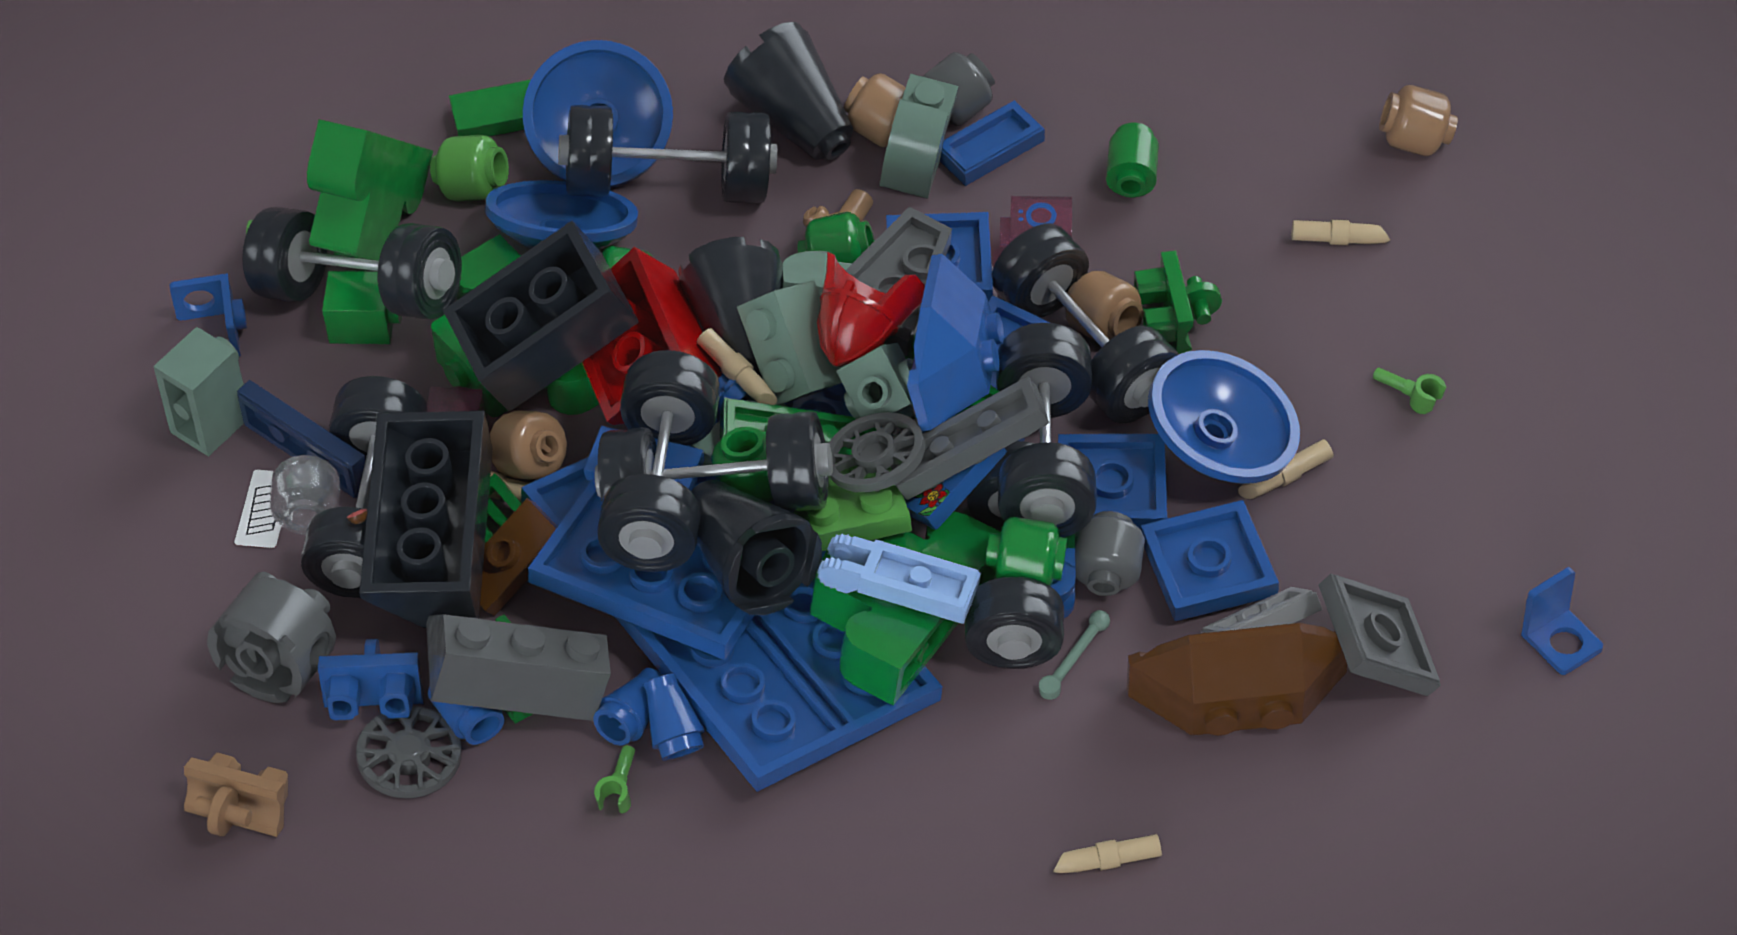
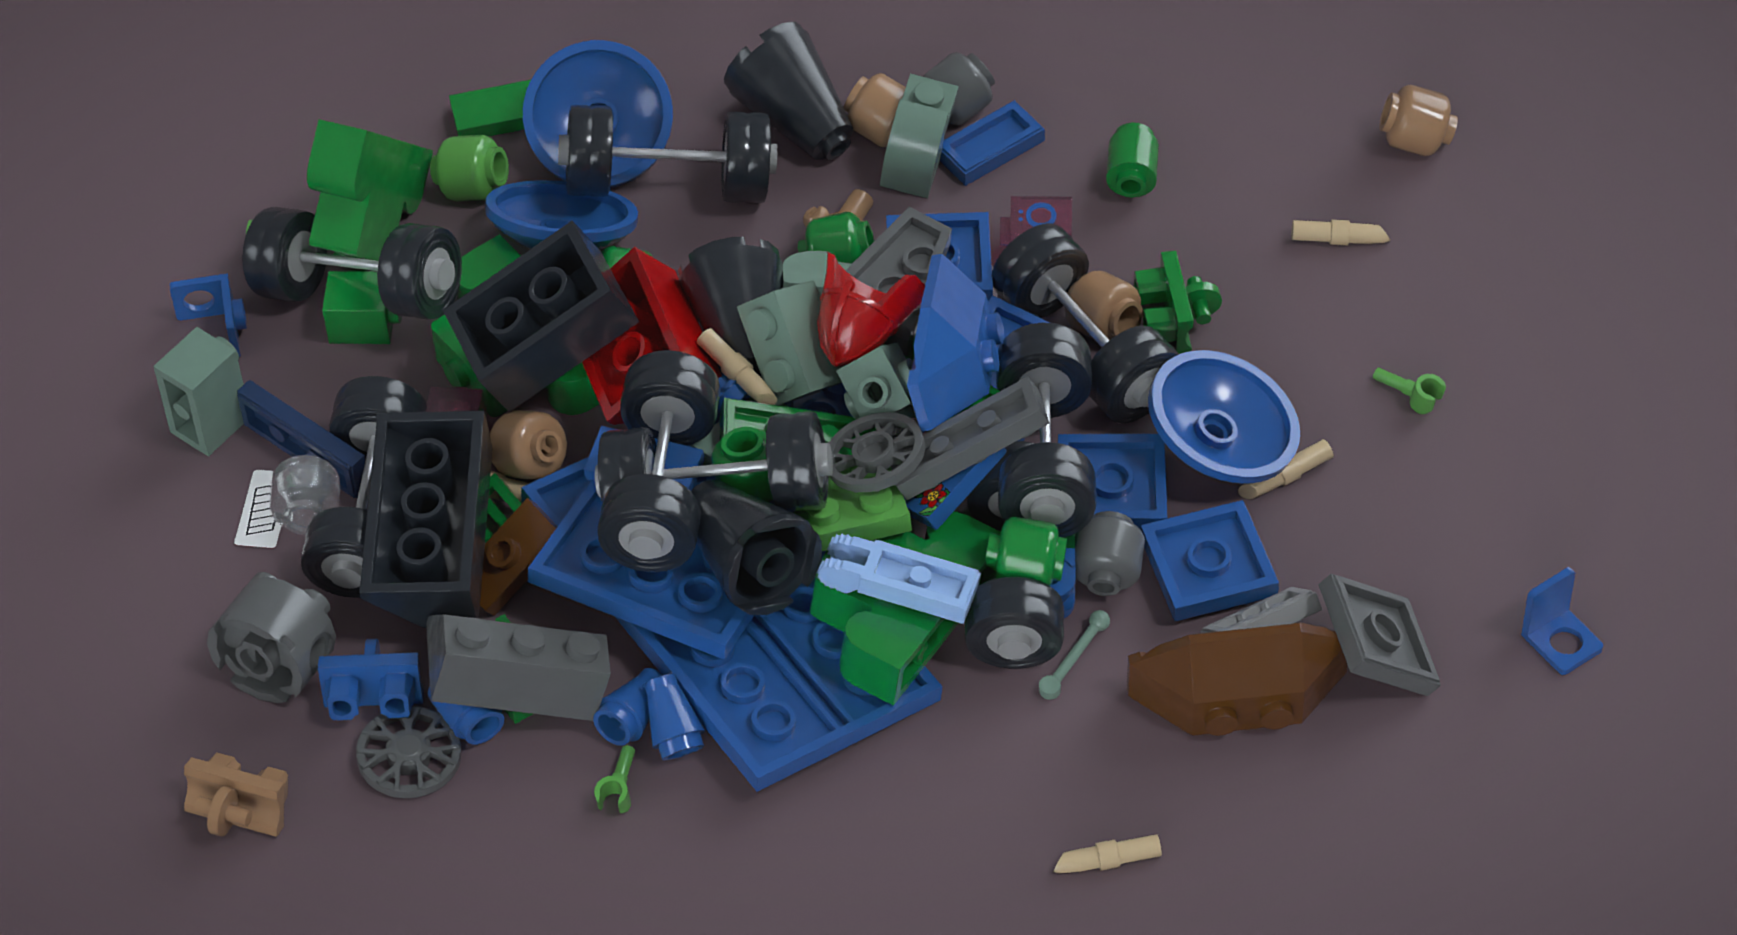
reddish brown piece [347,509,368,524] -> none

